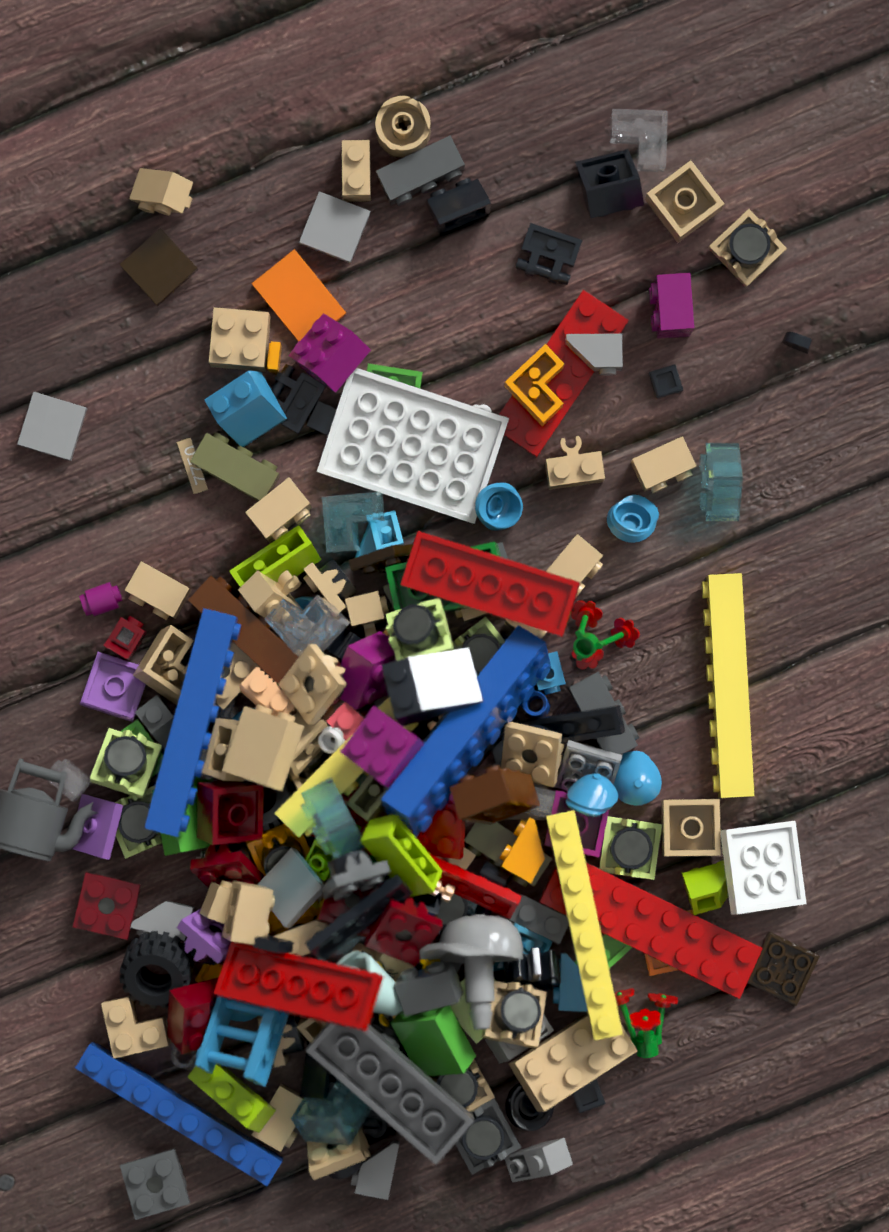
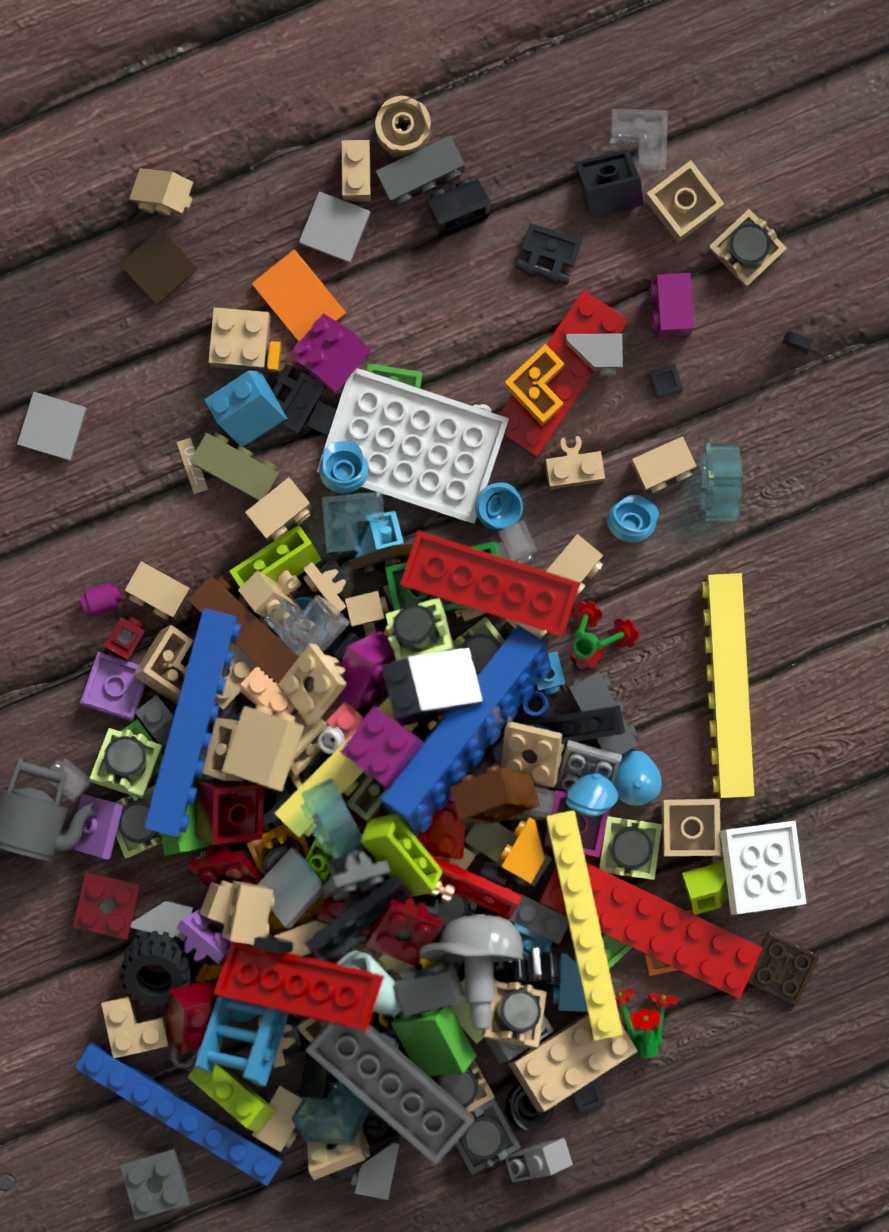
none -> dark azure hat [319,441,369,493]
none -> clear brick [498,520,537,564]

